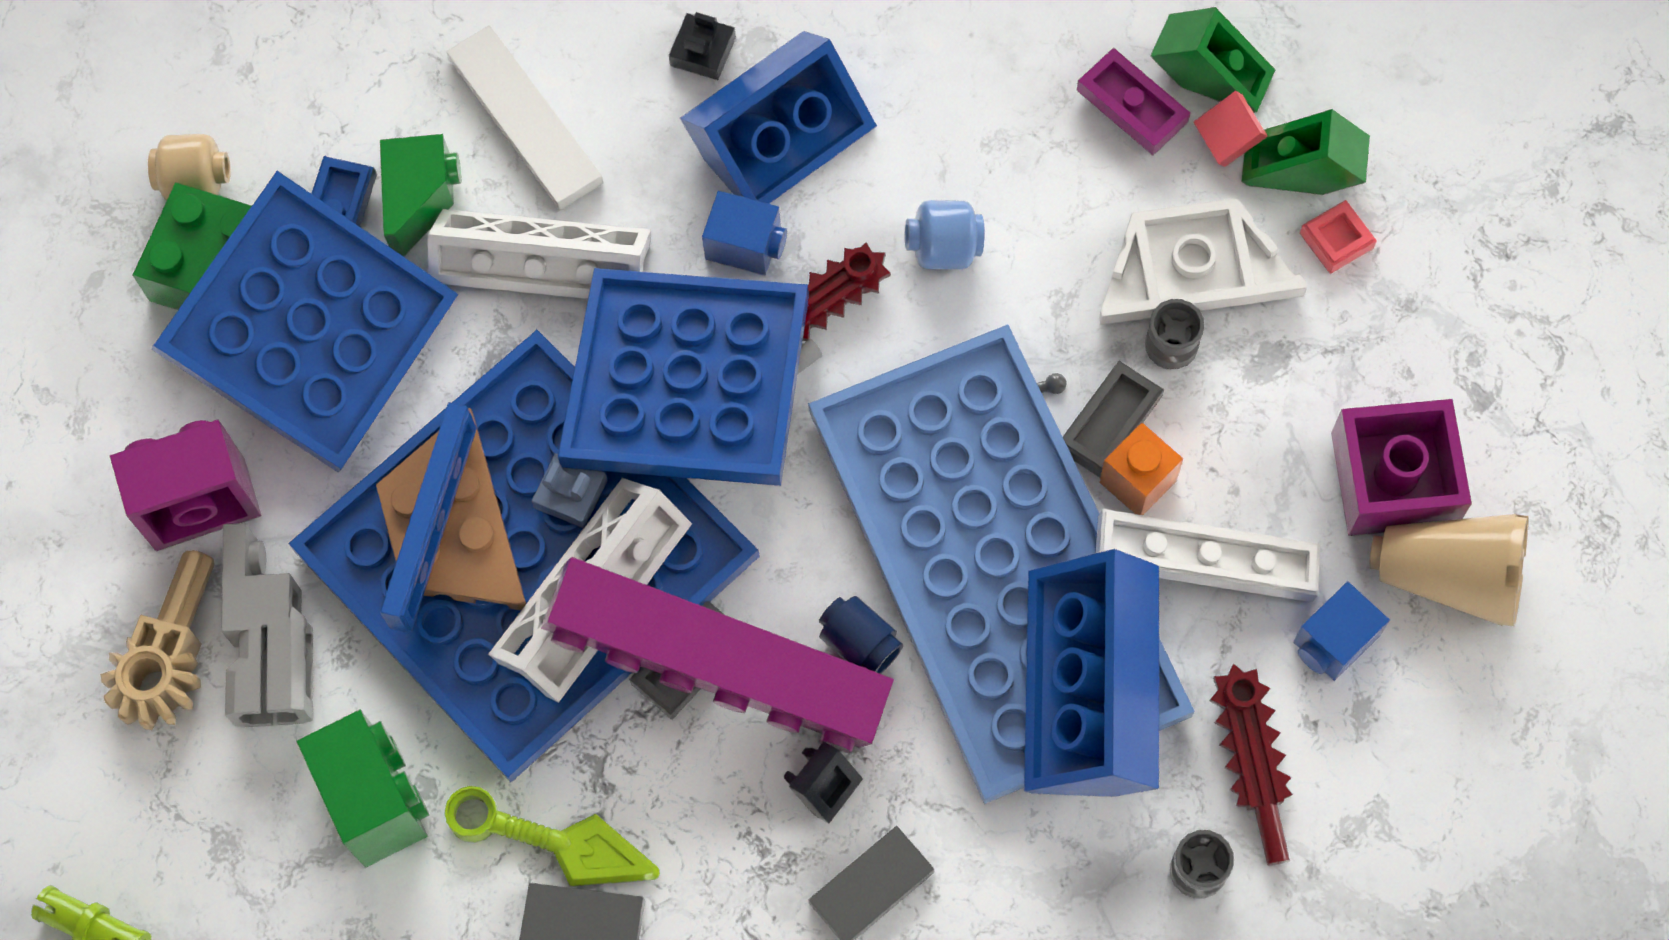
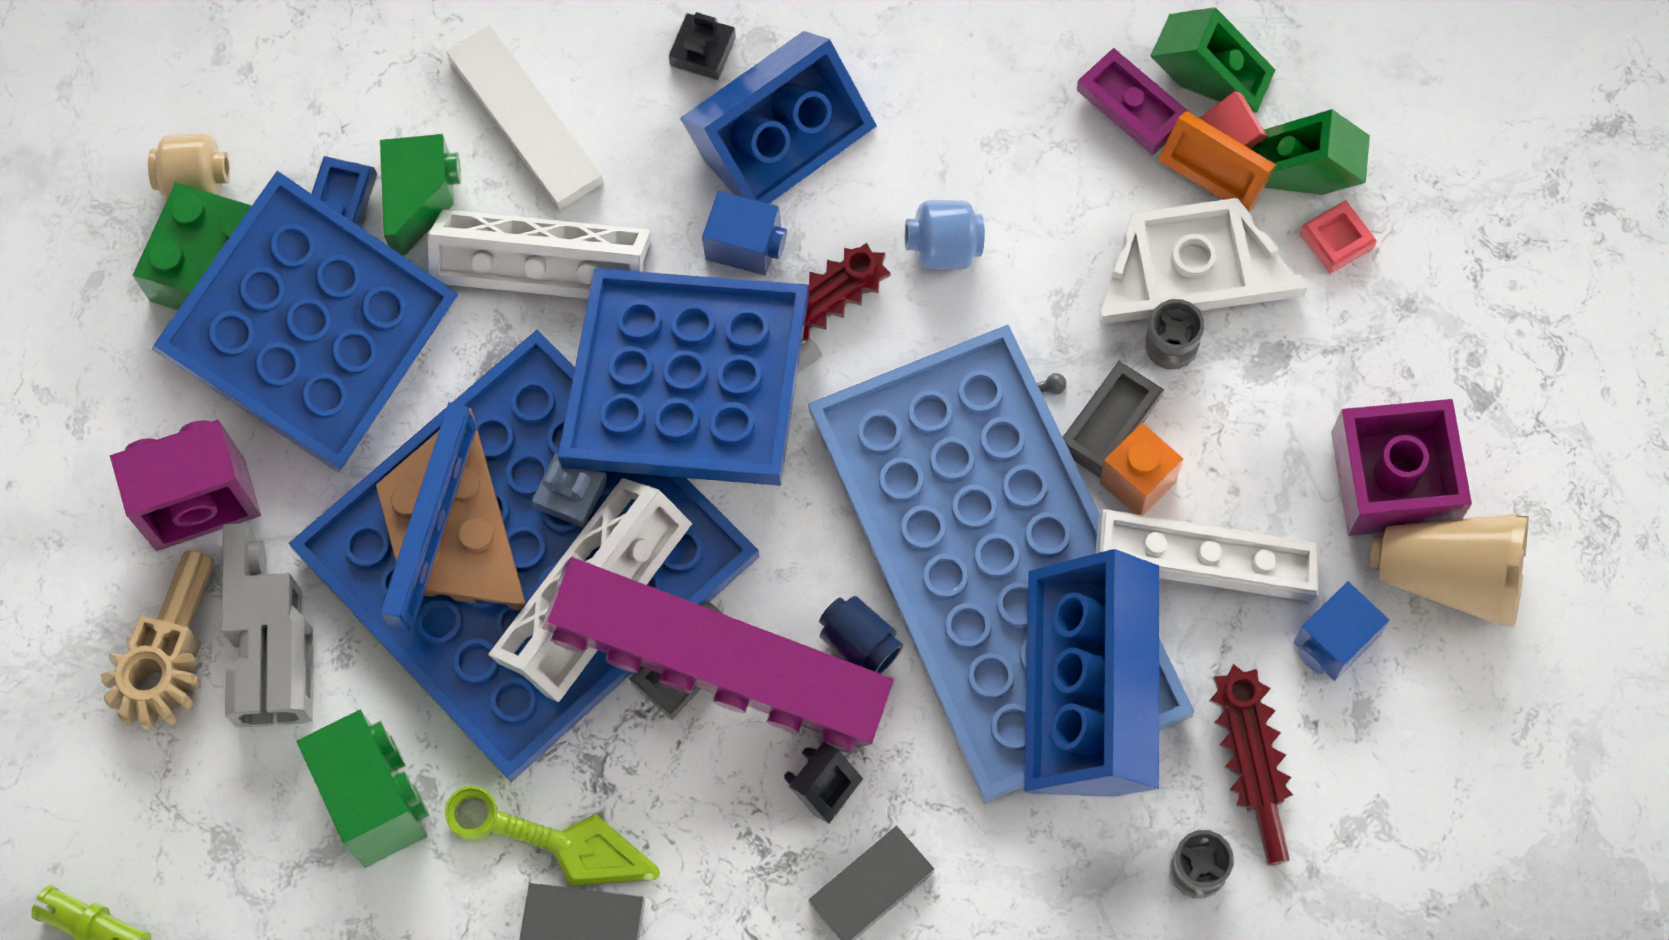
none -> orange tile [1158,111,1276,212]

